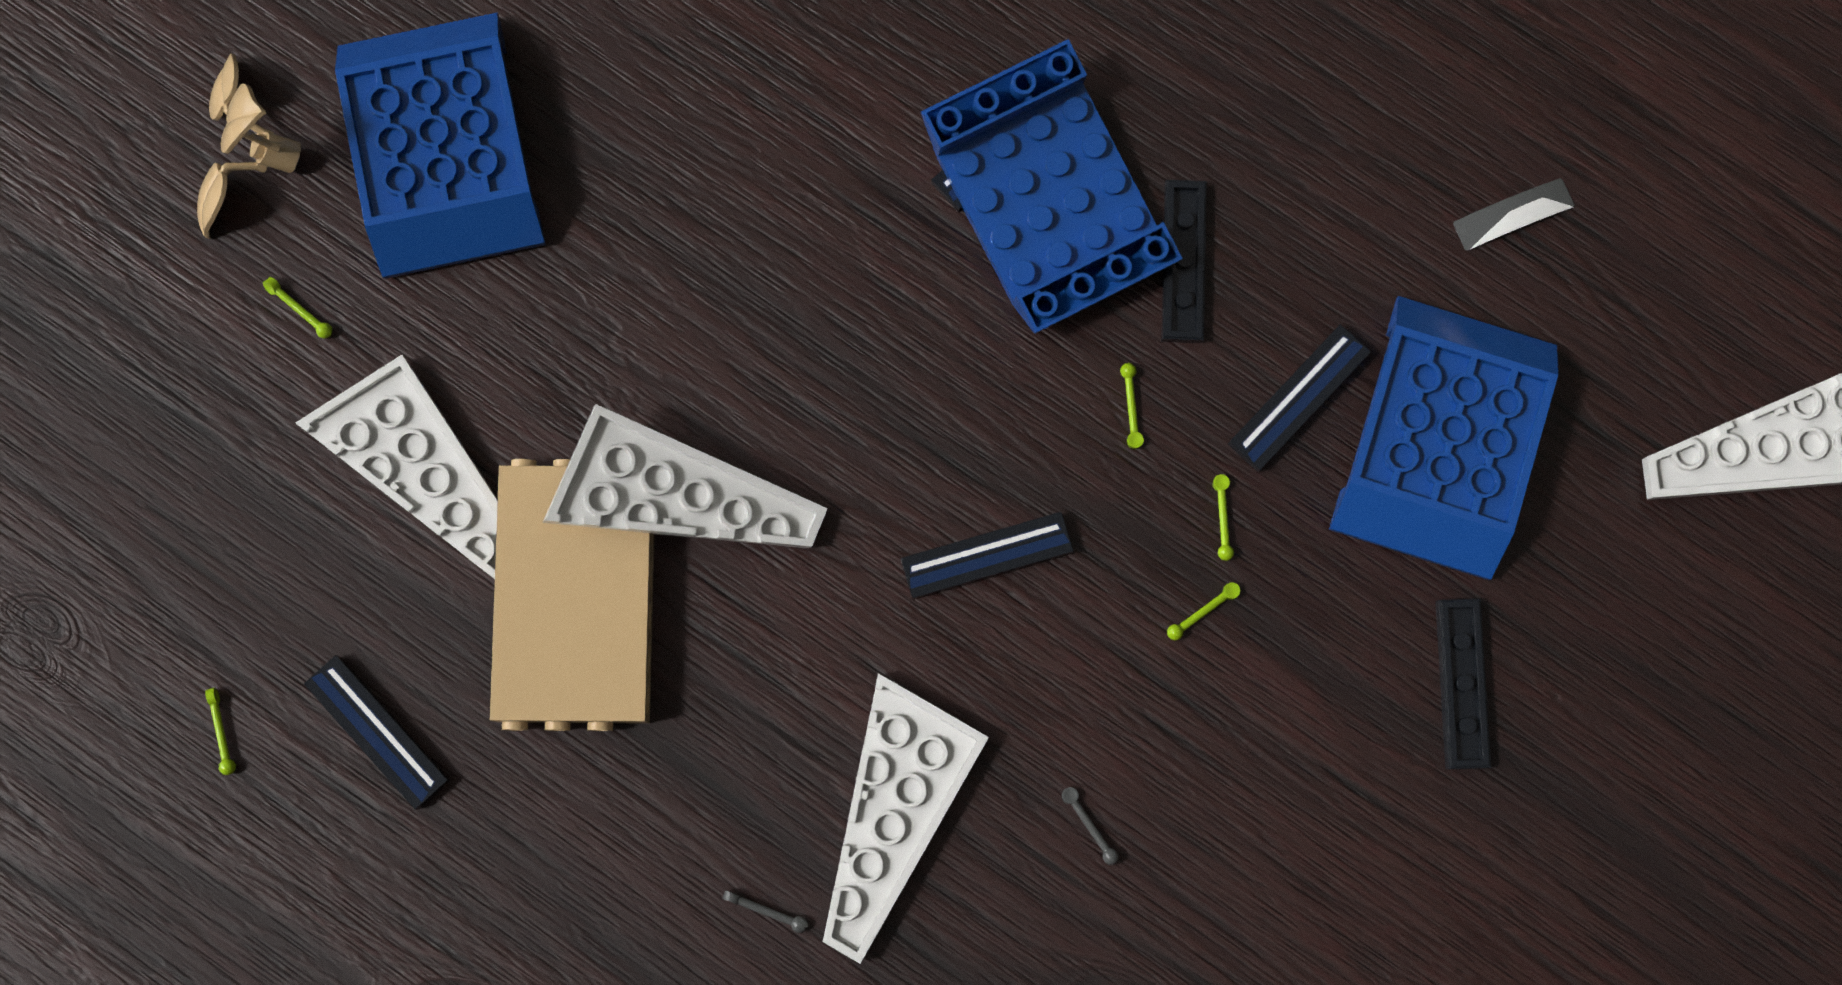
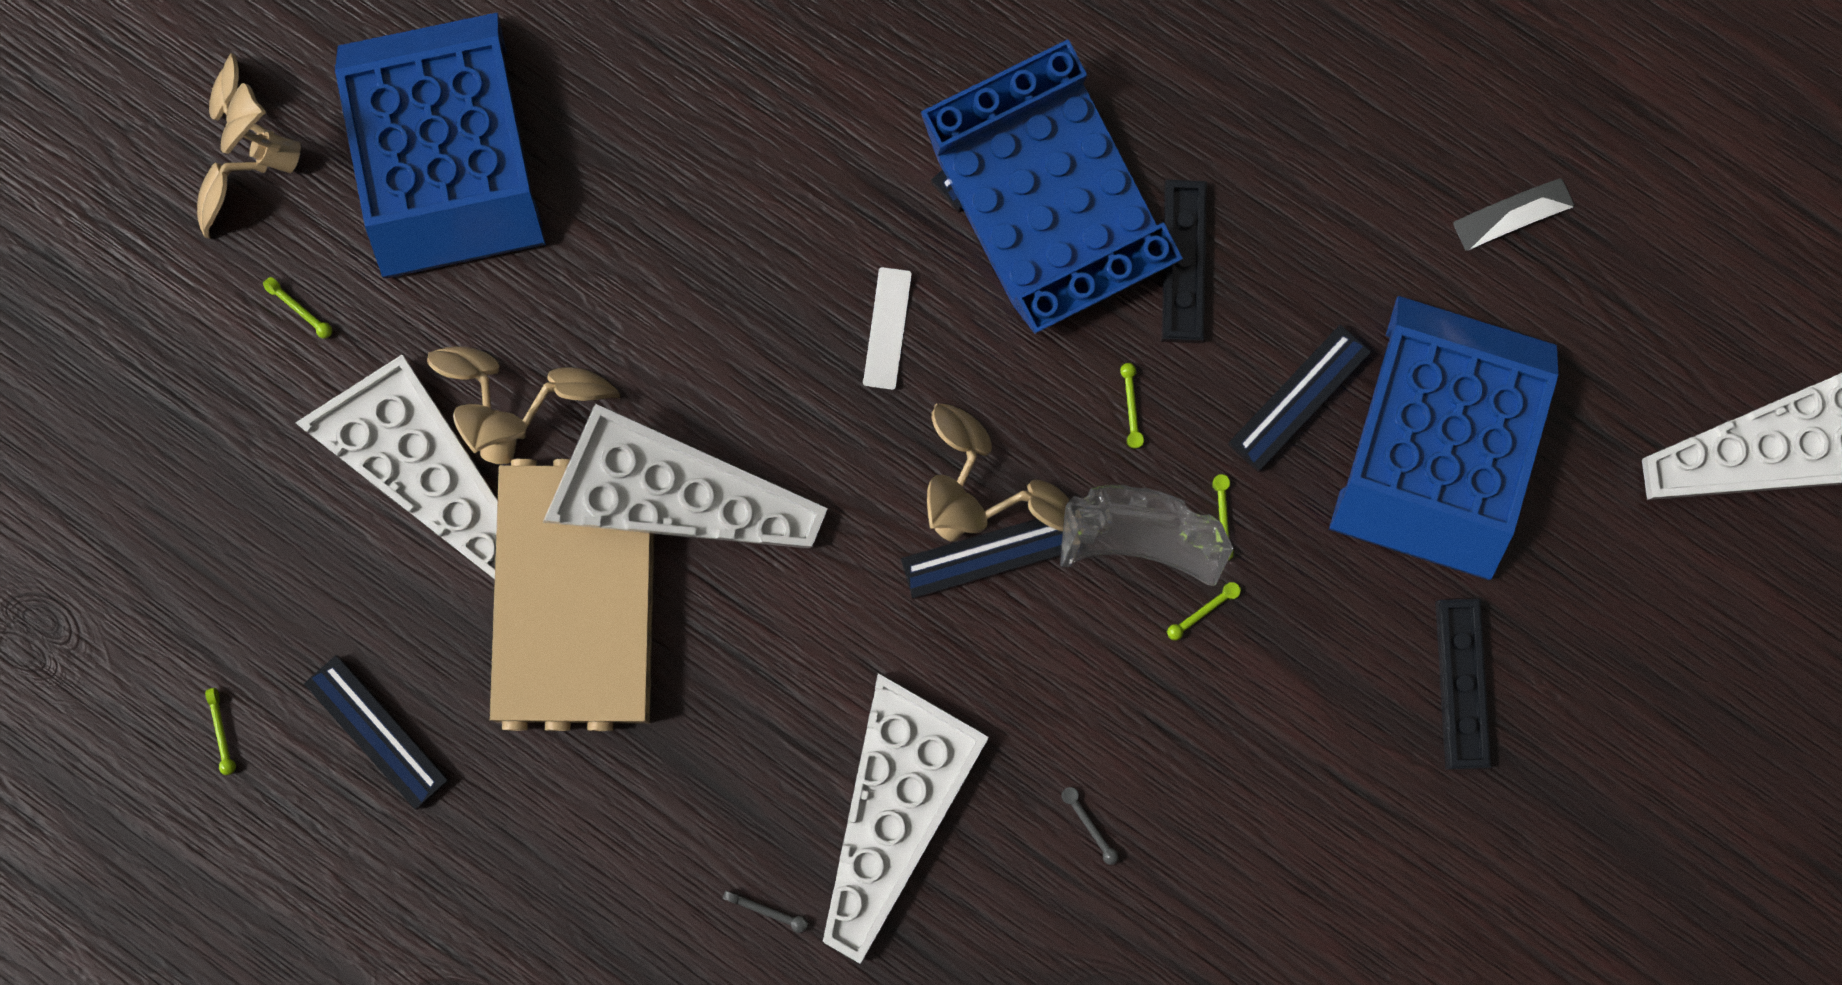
none -> tan plant [427,347,620,464]
none -> white sticker [863,267,911,390]
none -> tan plant [927,403,1084,542]
none -> clear windscreen [1060,485,1233,586]

